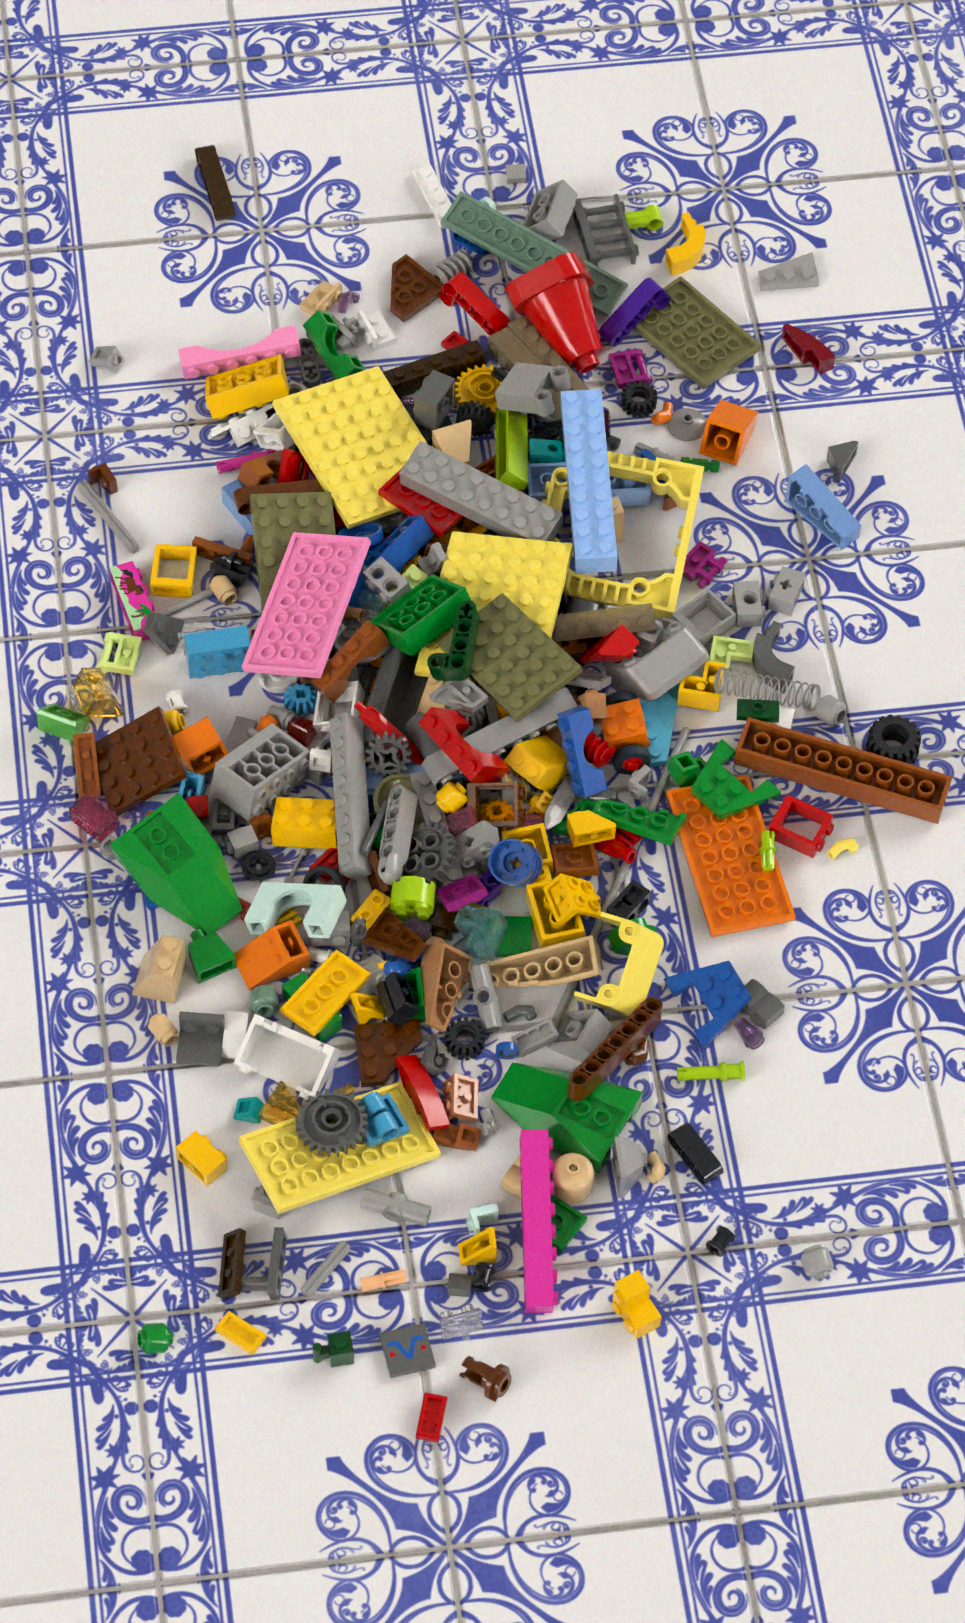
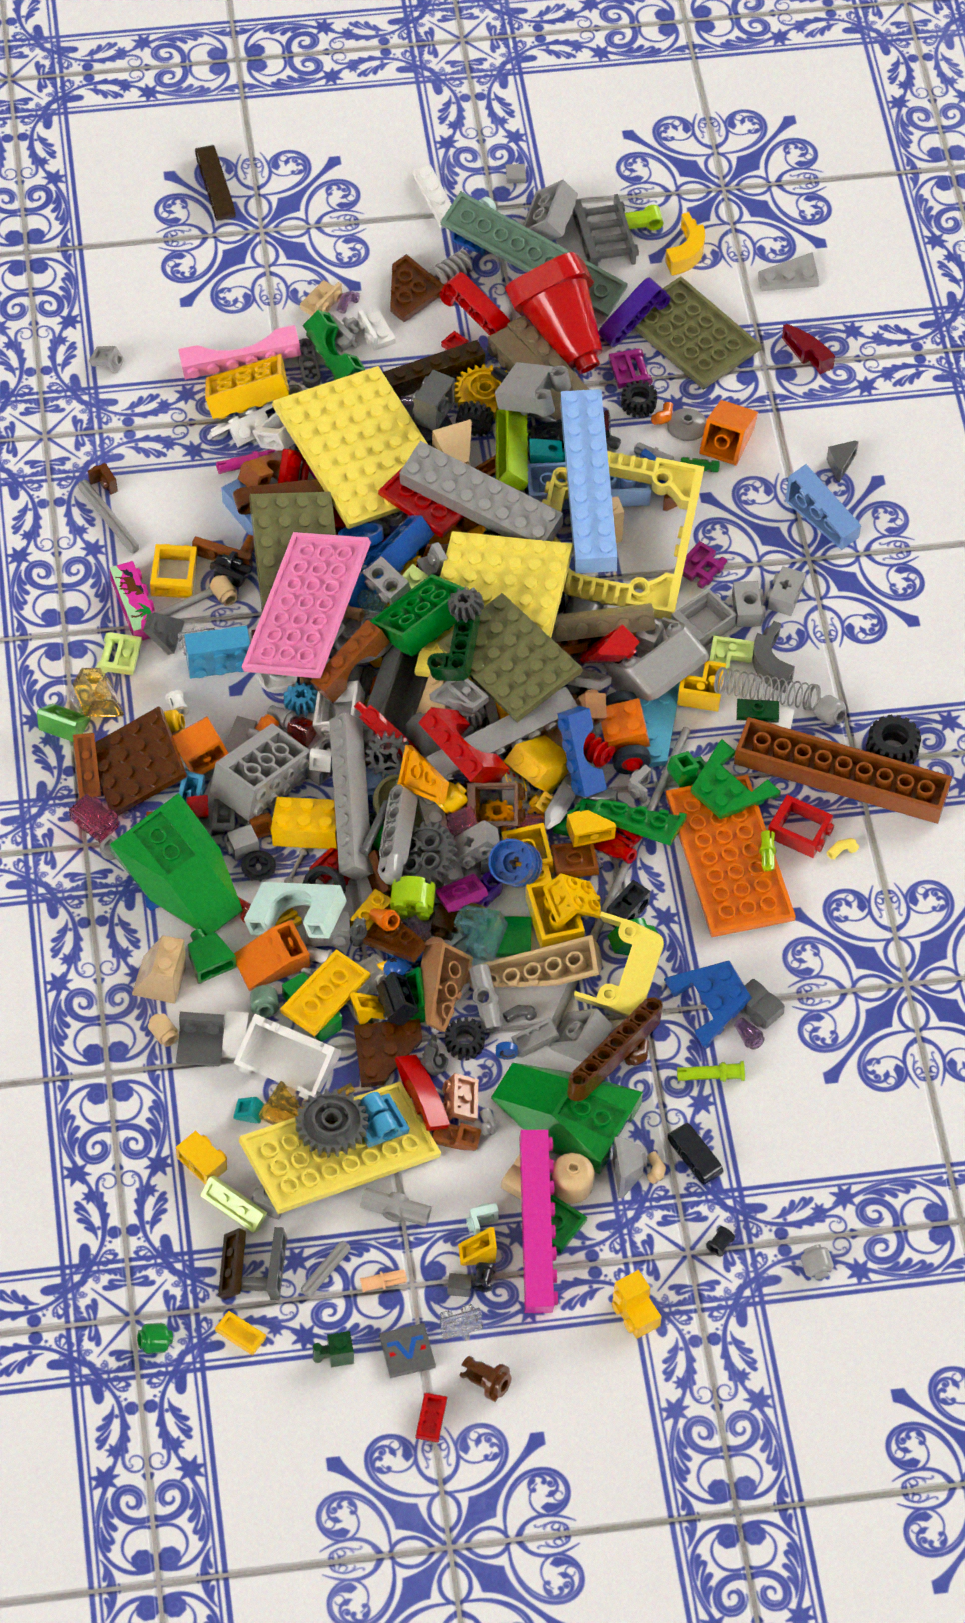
none -> yellowish green plate [200,1175,267,1233]
none -> orange cone [369,908,400,931]
none -> light orange wing [397,745,449,804]
none -> dark grey gear [448,586,484,623]

